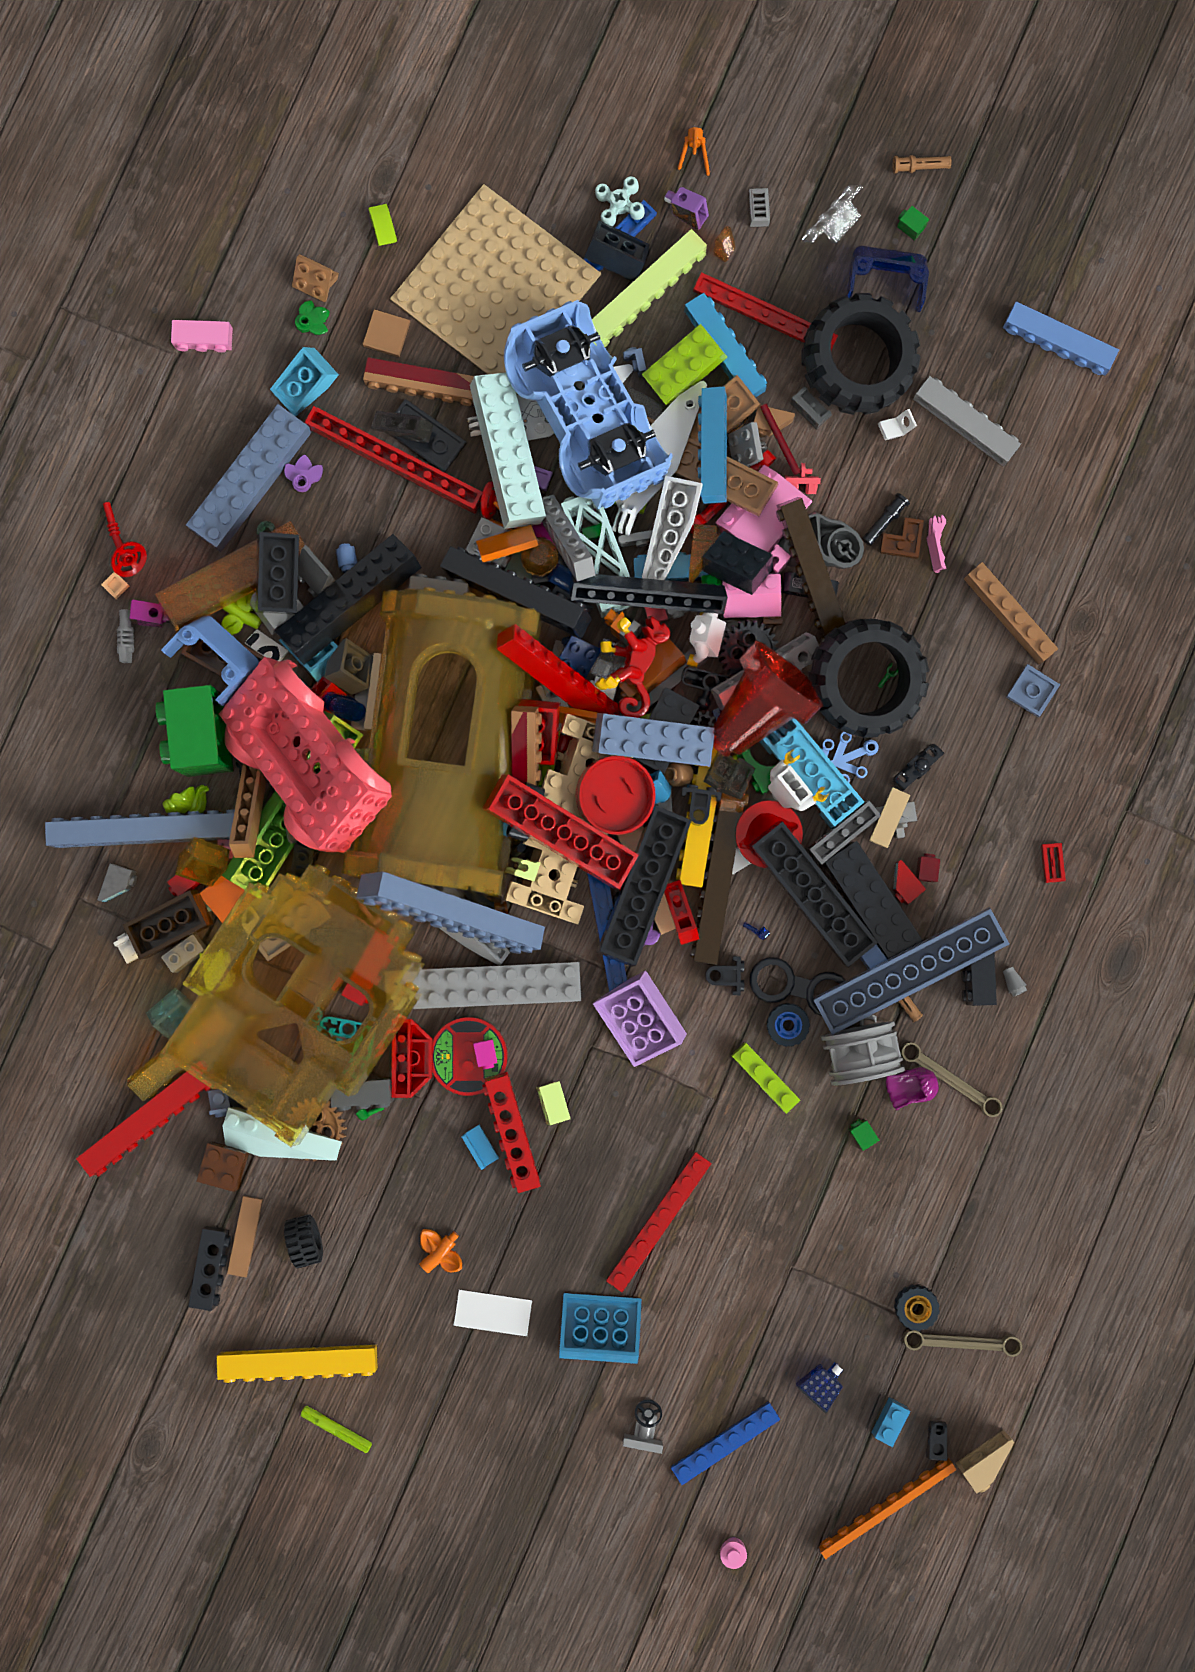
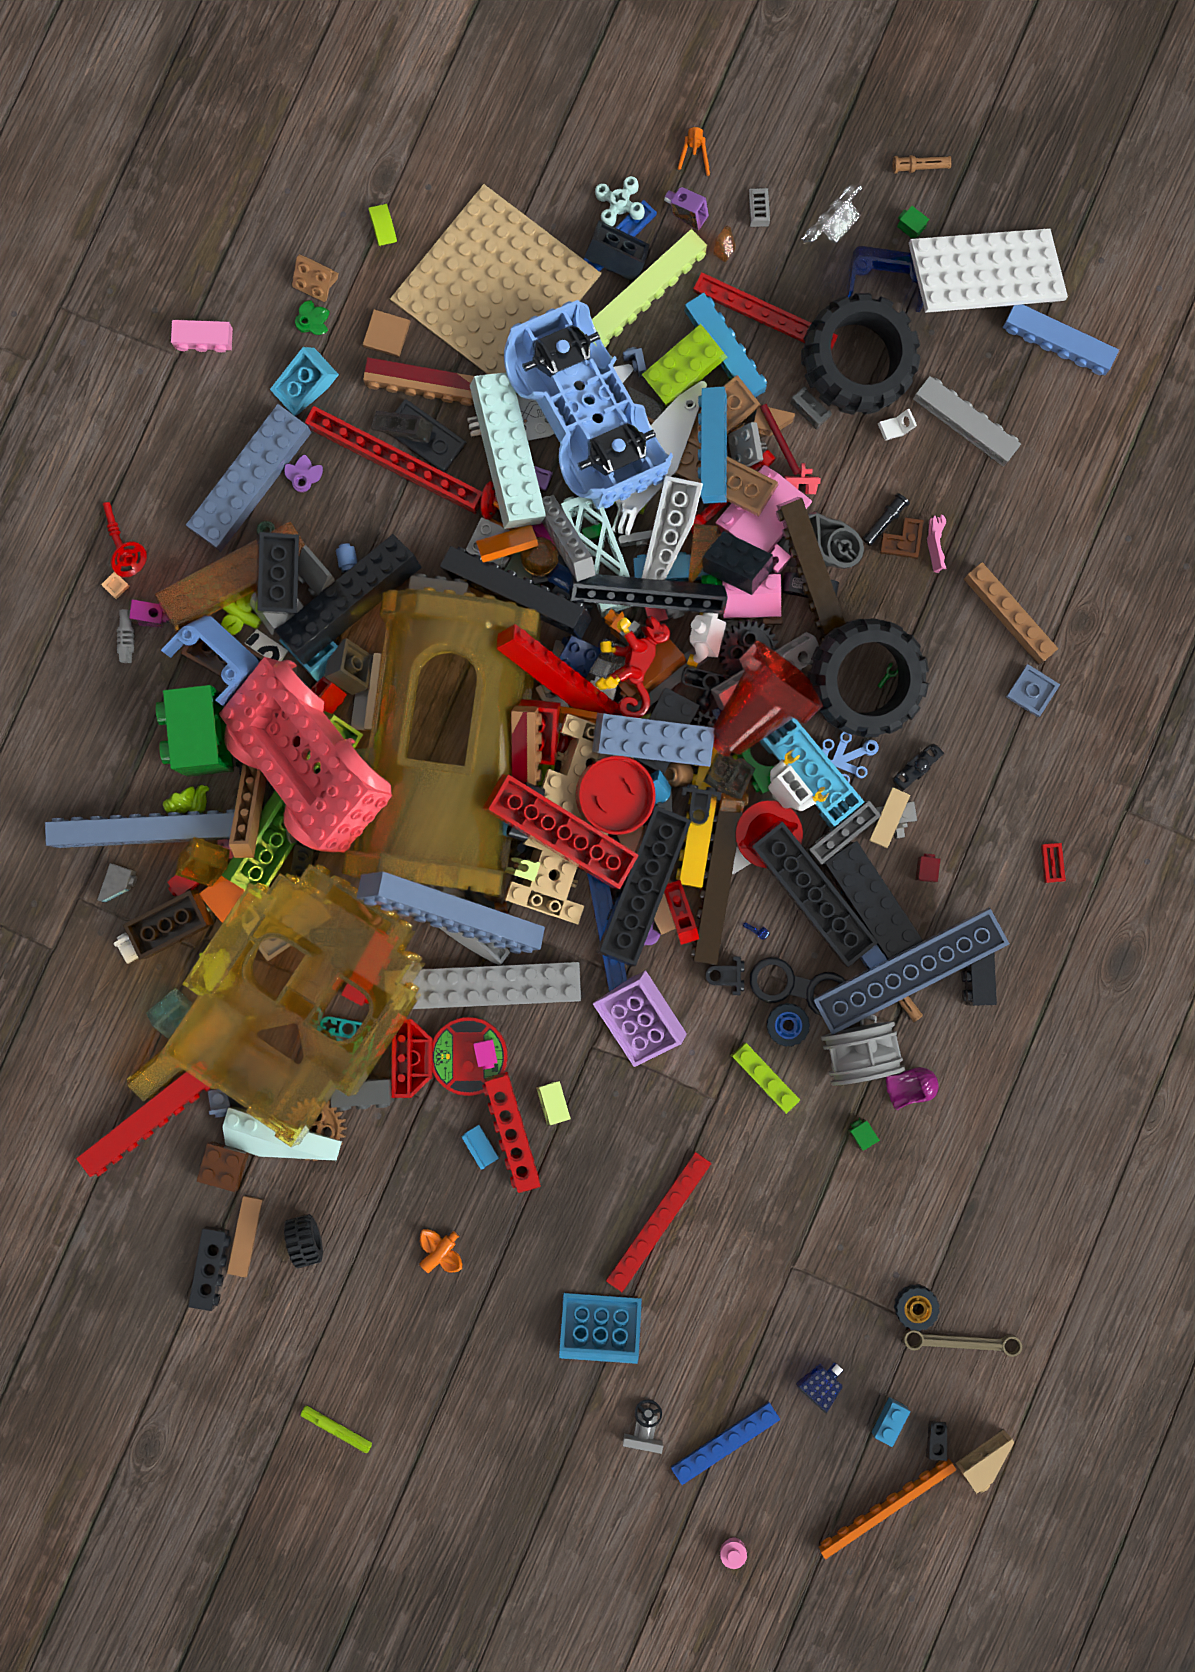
light grey brick [161,934,208,973] -> none
yellow brick [217,1344,378,1383] -> none
clear blue brick [323,692,366,722] -> none
green hand [356,1108,384,1120] -> none
white sticker [454,1290,532,1336] -> none
red slope [893,860,926,905] -> none
dark tan piece [900,1042,1002,1117] -> none
light grey cone [1003,967,1027,997] -> none
none -> white plate [909,229,1068,313]

